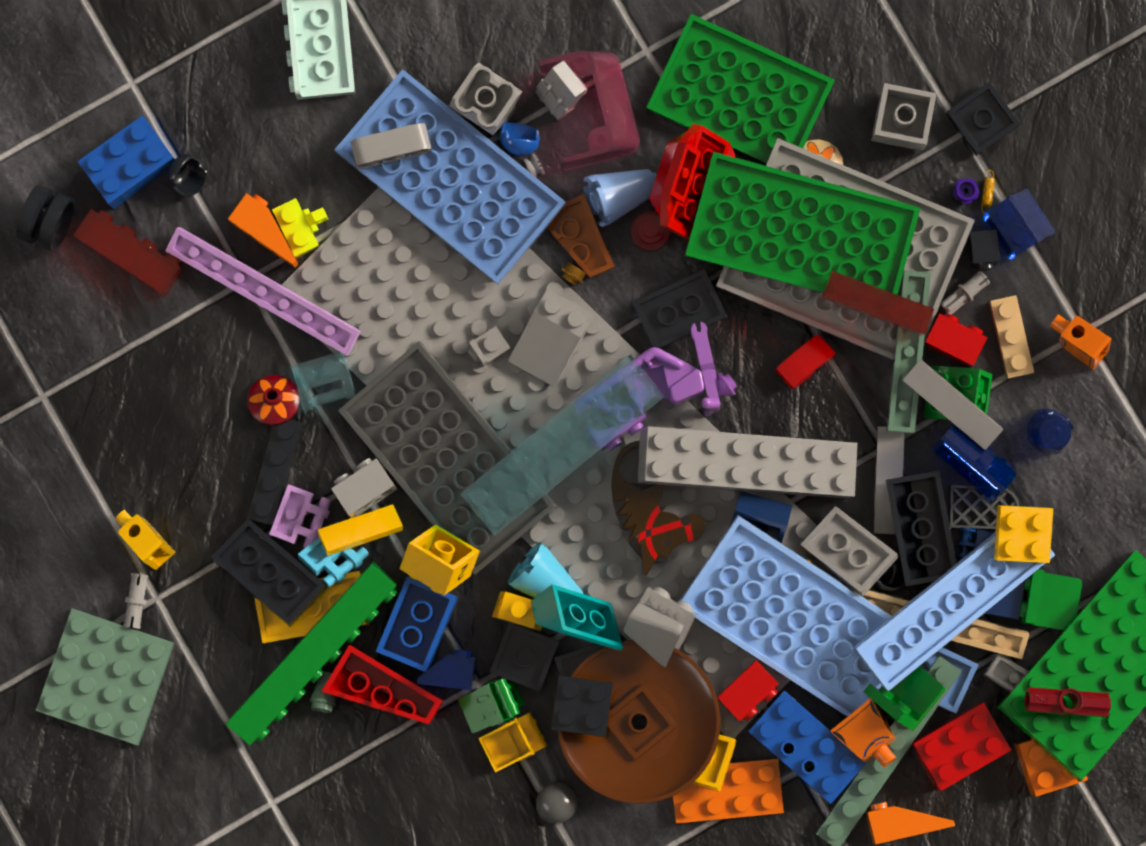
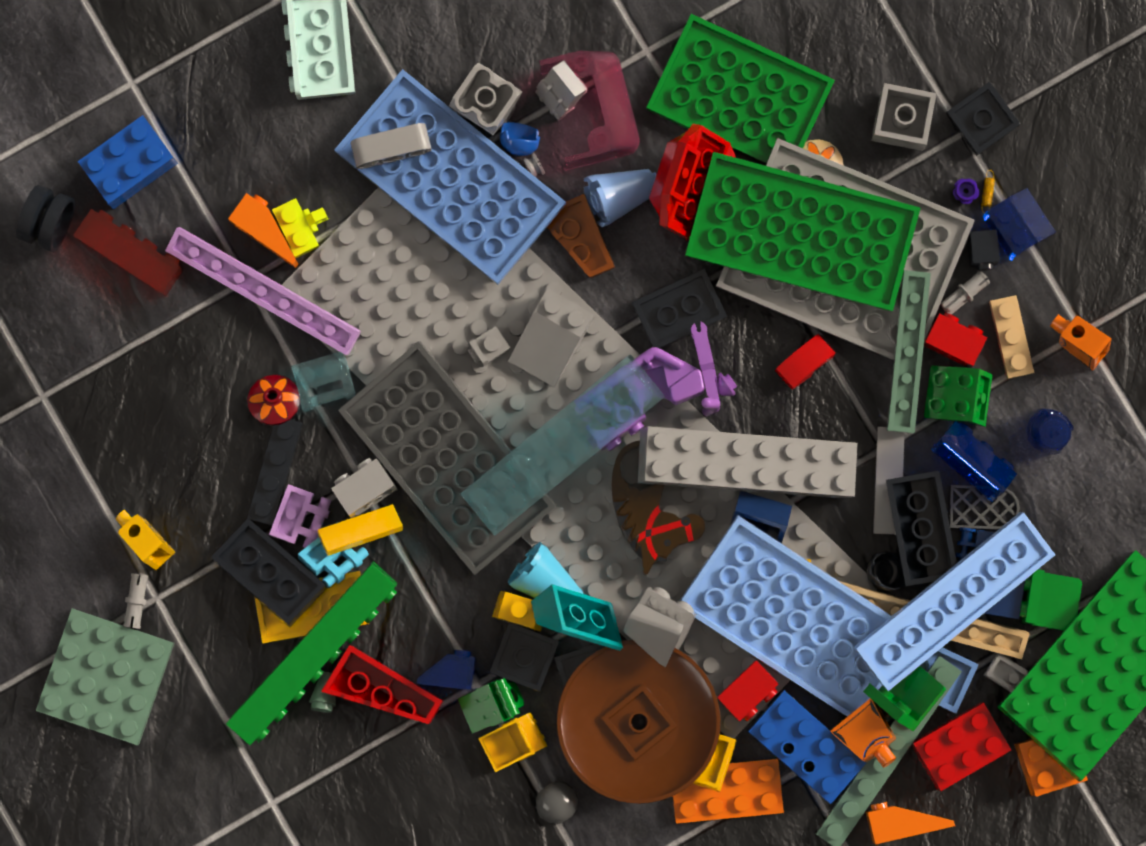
black hair [167,154,207,197] -> none
blue brick [376,576,458,673] -> none
yellow brick [399,524,480,596] -> none
black plate [551,675,613,738] -> none
pearl gold plate [561,262,586,285] -> none
dark red plate [631,212,670,252] -> none
light grey plate [800,506,898,597] -> none
clear red brick [821,271,934,336] -> none
light grey tile [903,359,1003,450] -> none
yellow plate [994,505,1053,563] -> none
dark red piece [1024,687,1111,718] -> none

